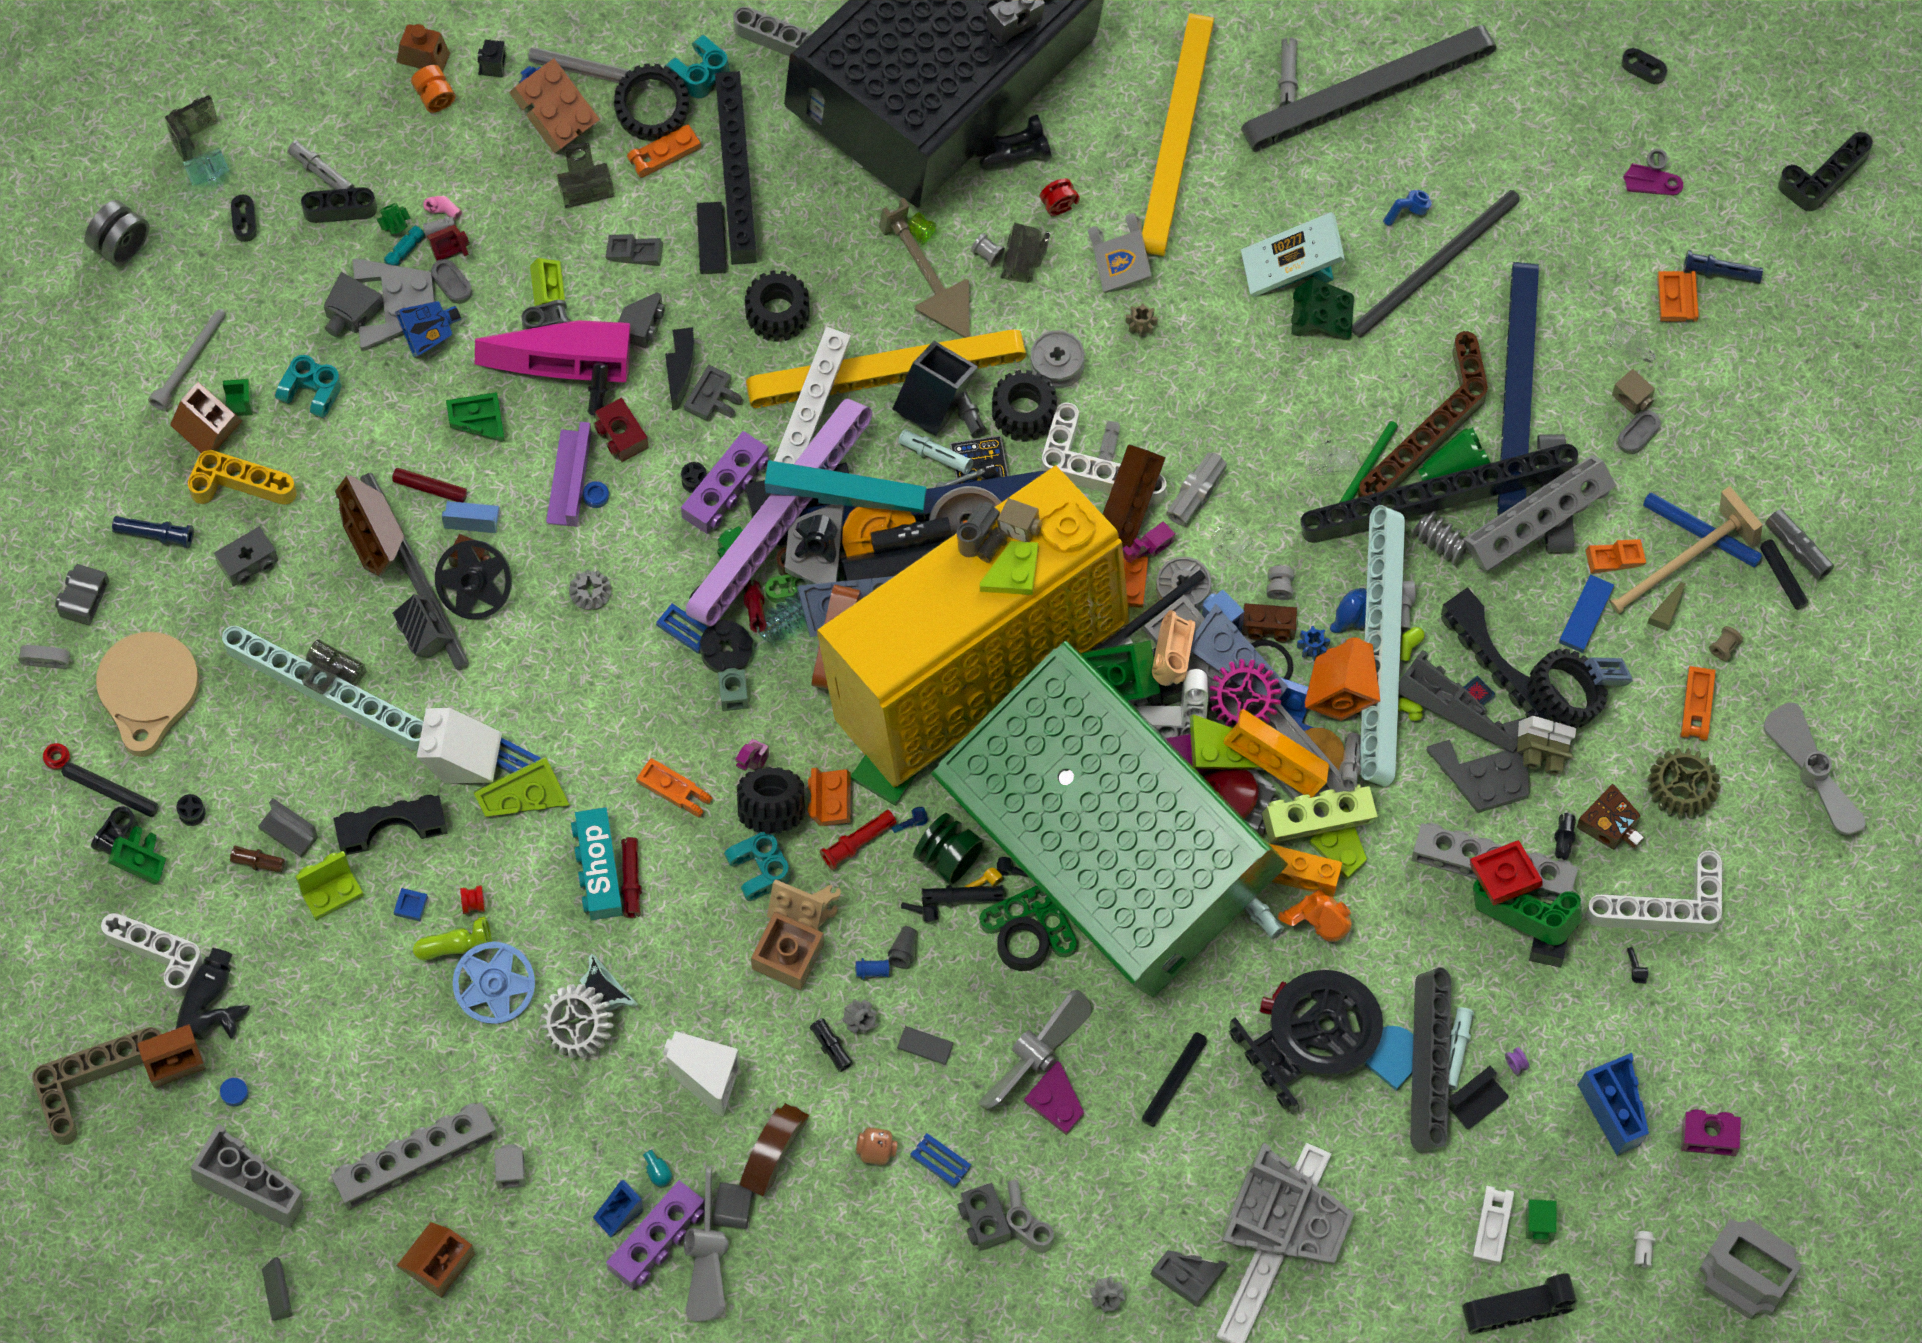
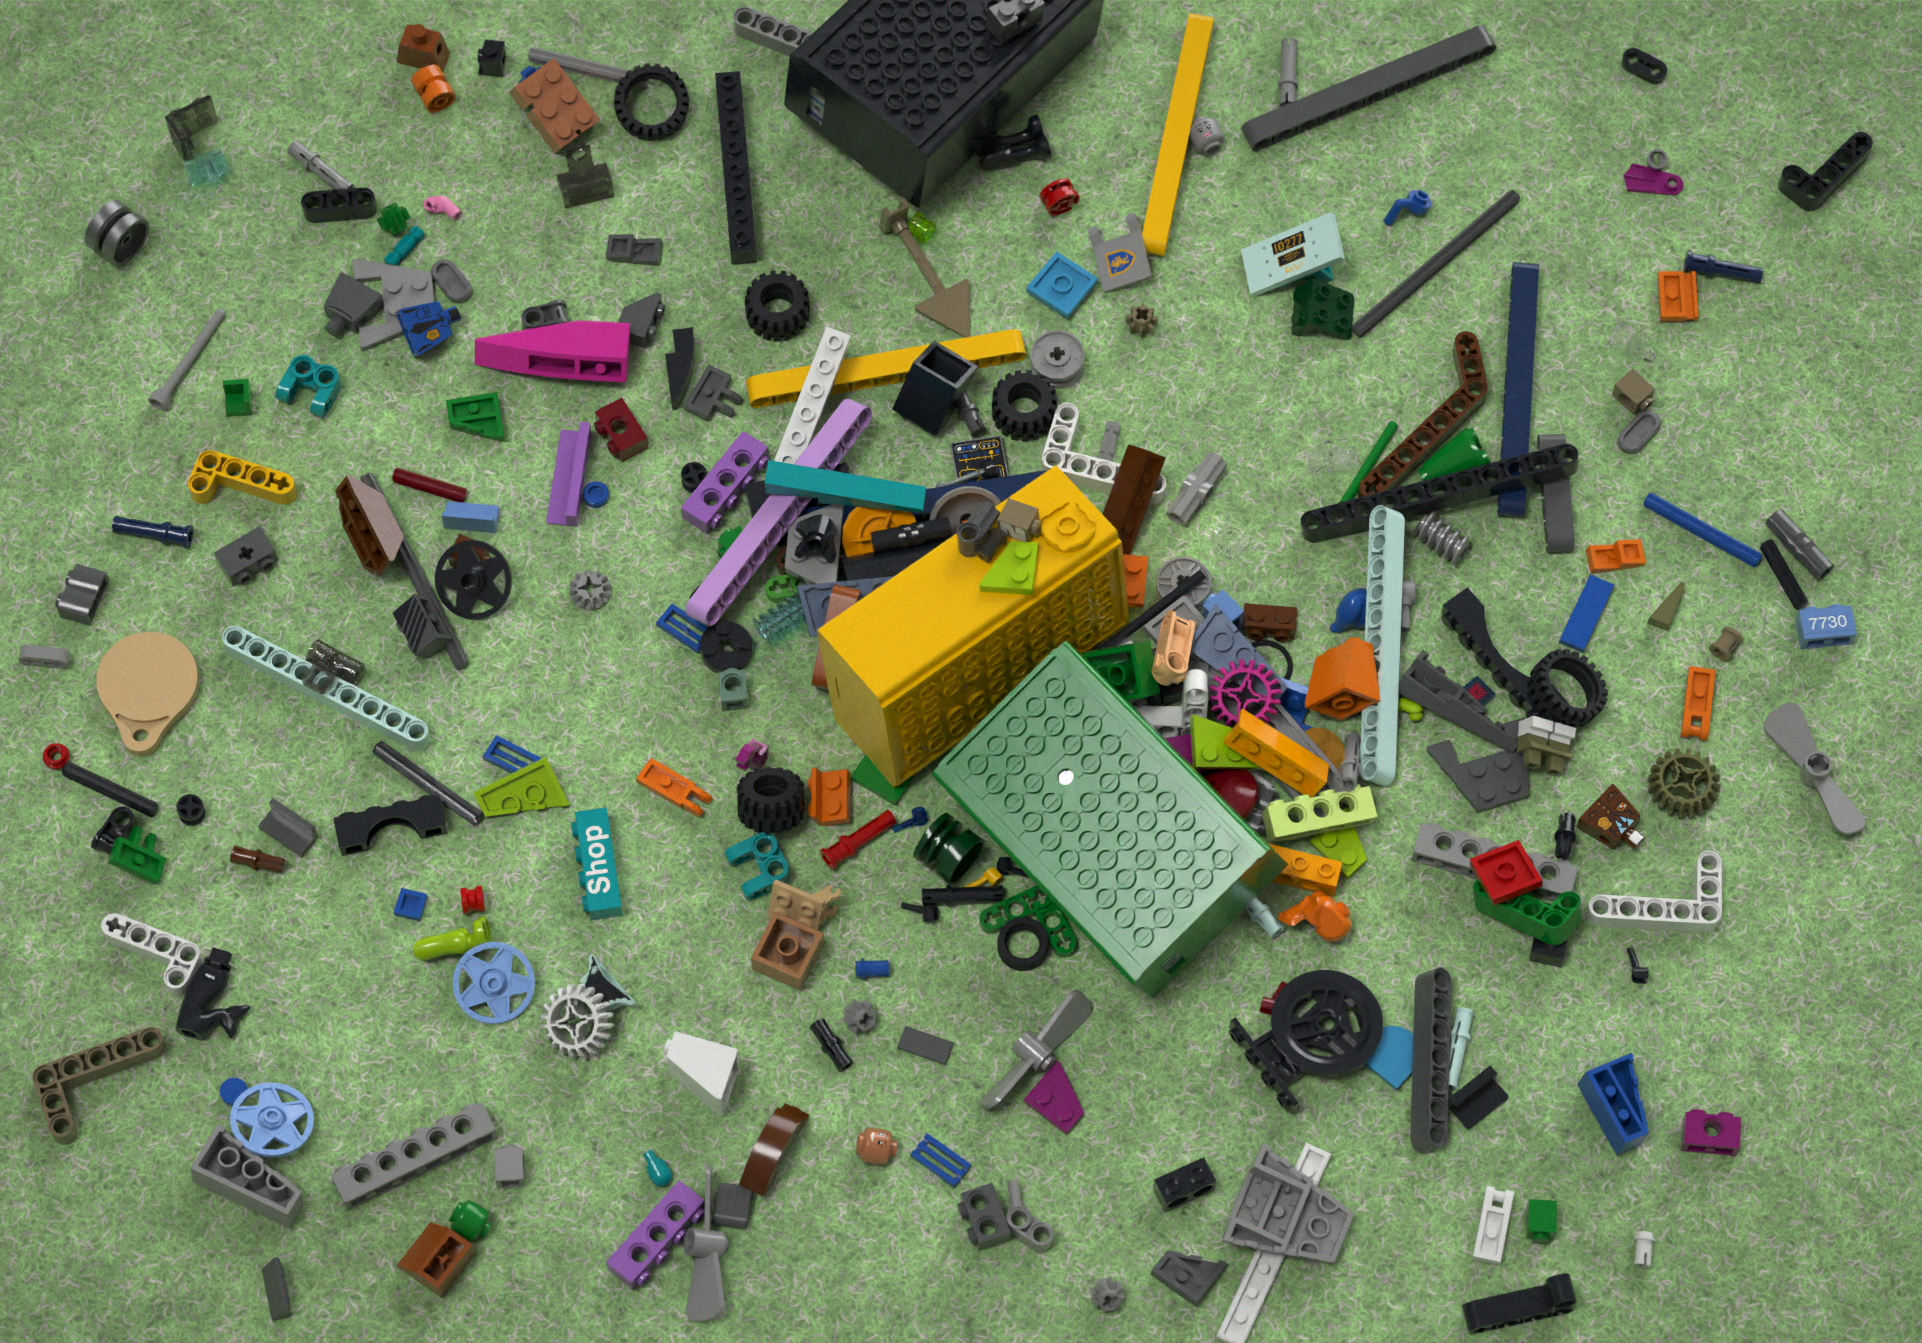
dark orange slope [137,1024,206,1088] -> none
dark orange slope [170,382,243,453] -> none
black beam [231,194,257,242] -> none
lime bracket [295,851,364,921] -> none
white slope [416,708,502,784] -> none
light grey pin [423,215,456,238] -> none
dark red bracket [427,224,470,261] -> none
lime slope [530,258,565,306] -> none
black axle [587,363,609,415] -> none
blue slope [593,1180,644,1238] -> none
dark red pin [621,837,642,918] -> none
orange plate [627,124,701,177] -> none
teal piece [664,35,730,99] -> none
black tile [696,202,726,275] -> none
dark red pin [744,580,767,633] -> none
dark grey cone [888,926,917,968] -> none
light aqua pin [898,429,973,474] -> none
light grey bush [971,233,1005,266] -> none
clear smoke piece [1000,222,1050,283] -> none
magenta piece [1123,521,1175,563] -> none
black axle [1142,1032,1207,1127] -> none
light grey wheel [1267,566,1294,600] -> none
blue gear [1297,626,1330,661] -> none
lime arm [1400,627,1425,661] -> none
light grey brick [1463,455,1616,571] -> none
medium lavender bush [1505,1047,1529,1075] -> none
sand blue tile [1584,657,1633,686] -> none
tan tile [1610,486,1763,614] -> none
light grey piece [1699,1219,1802,1319] -> none
none -> light blue wheel [230,1083,314,1158]
none -> black axle [373,741,483,825]
none -> green head [448,1200,492,1241]
none -> dark azure plate [1026,251,1098,320]
none -> black brick [1153,1157,1216,1213]
none -> light grey head [1189,116,1225,156]
none -> medium blue brick [1795,604,1857,649]

